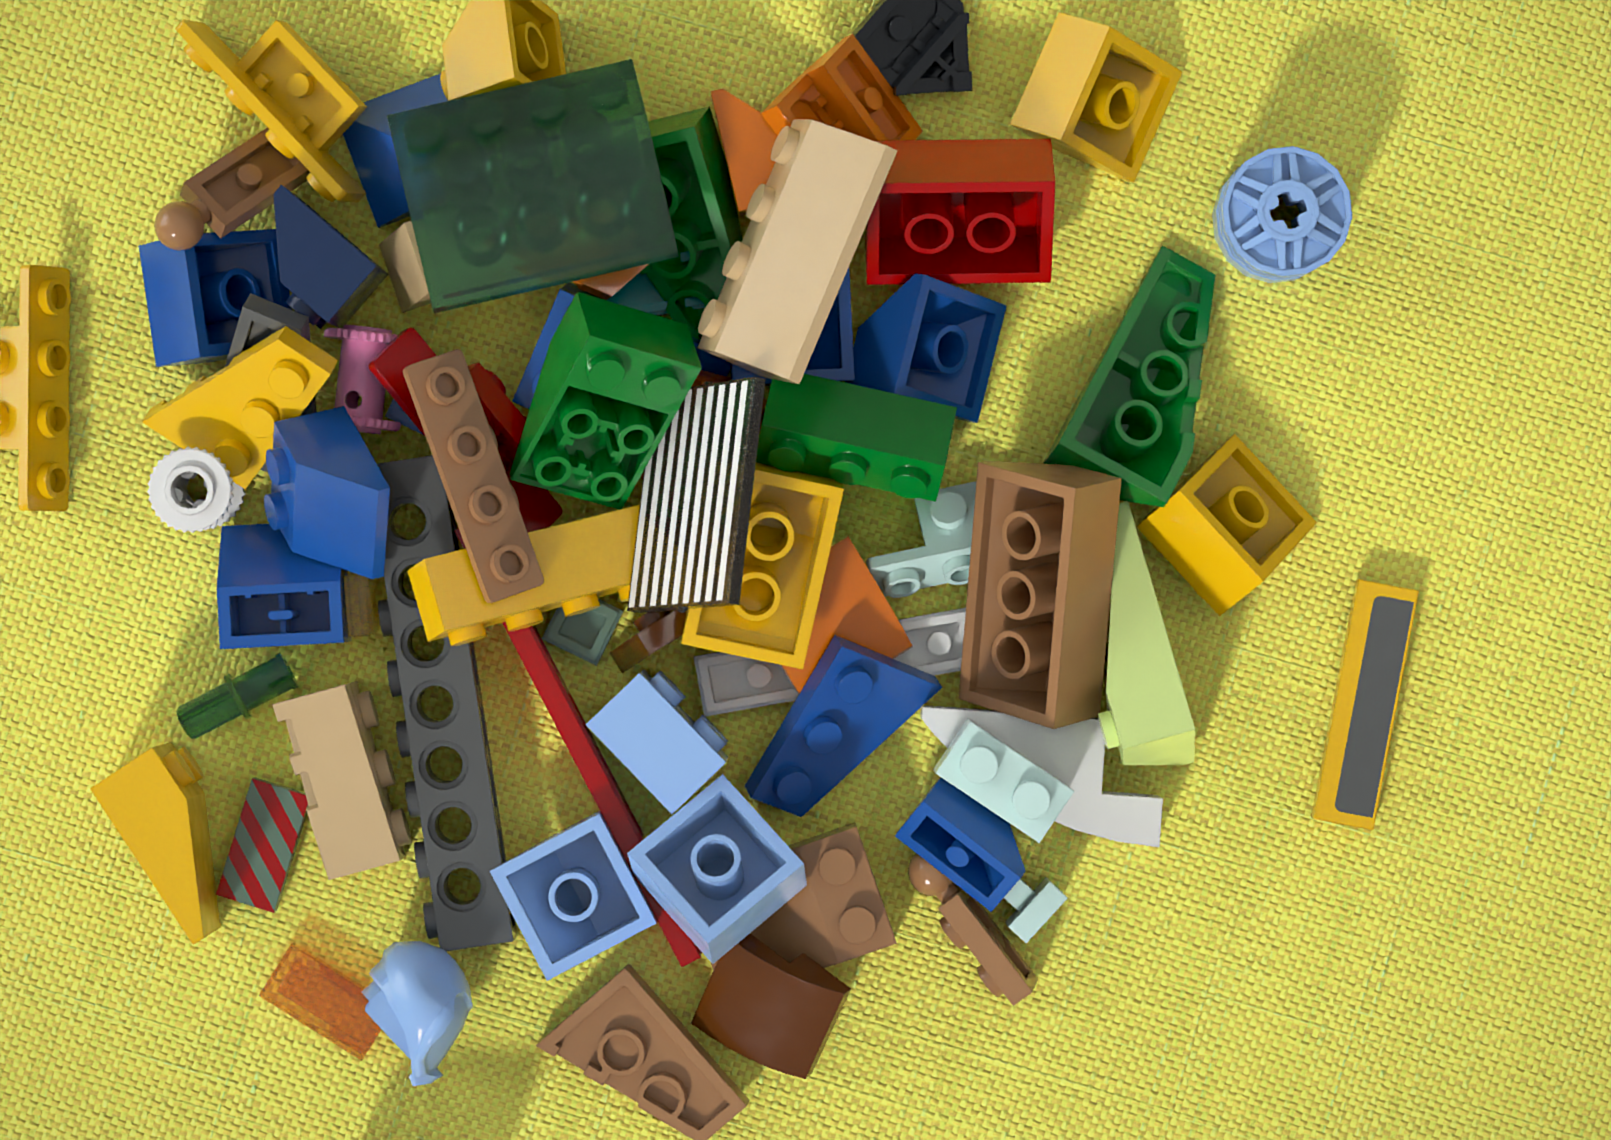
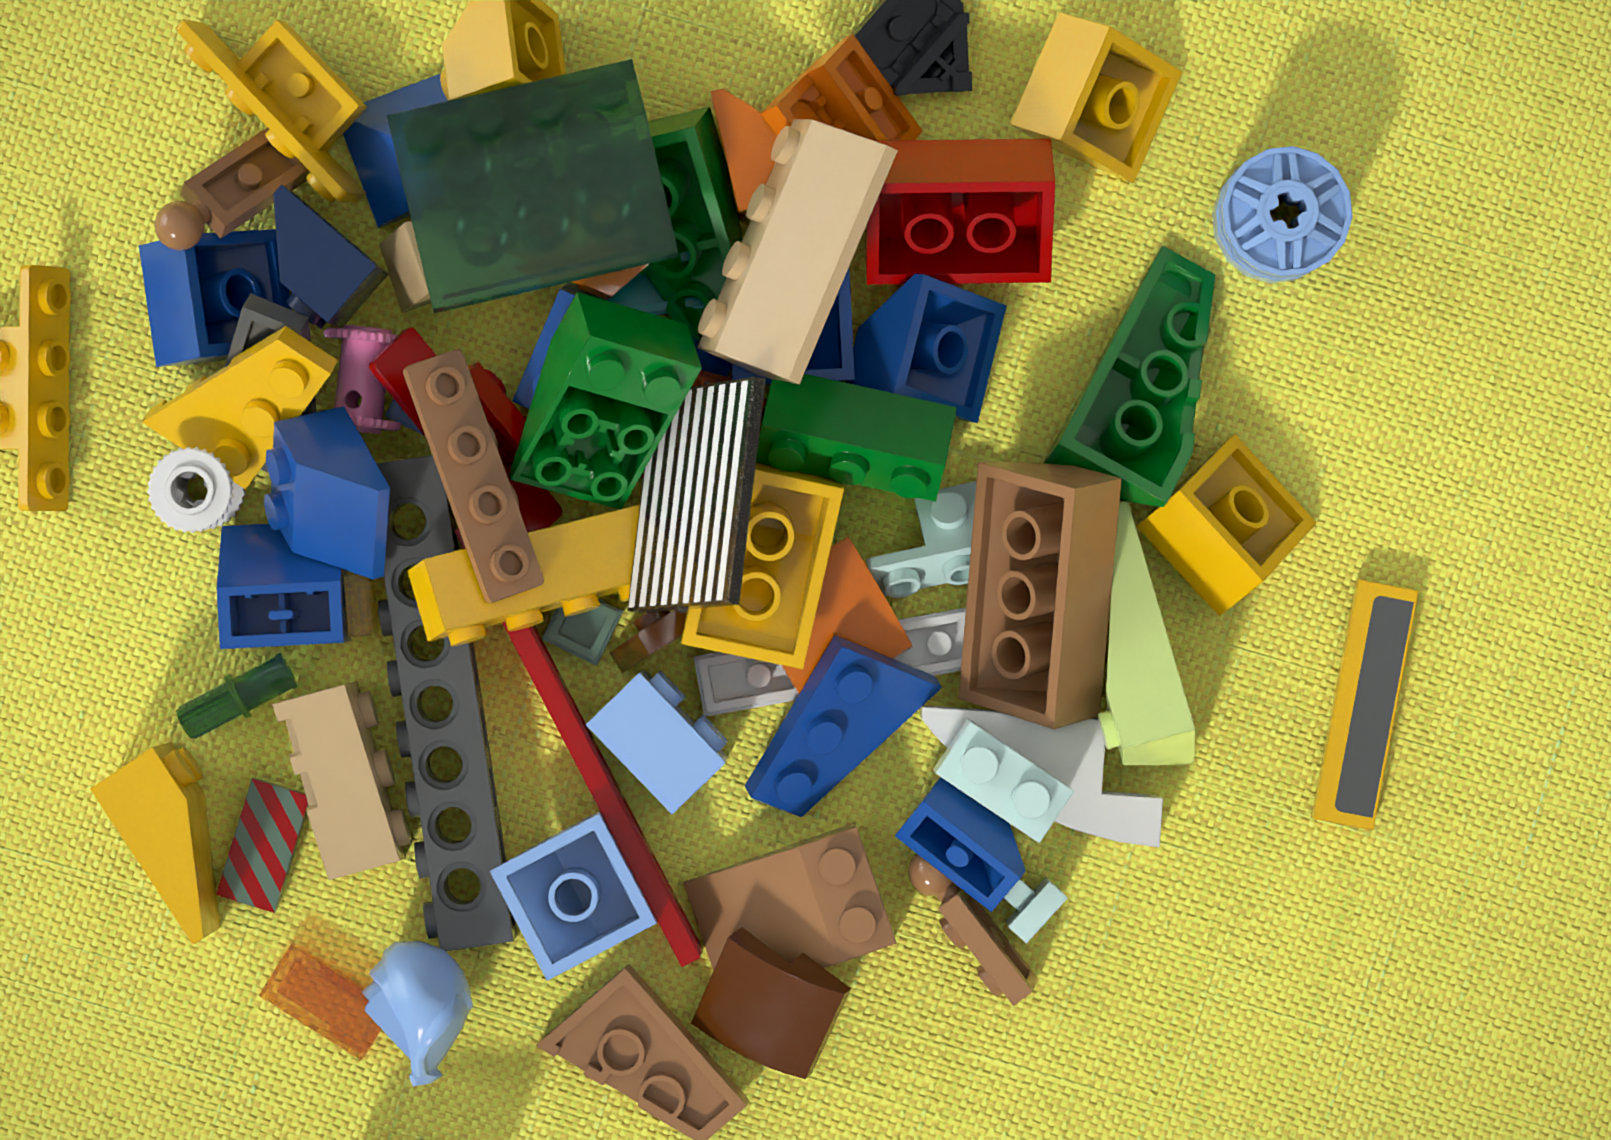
light blue brick [627,774,807,964] -> none

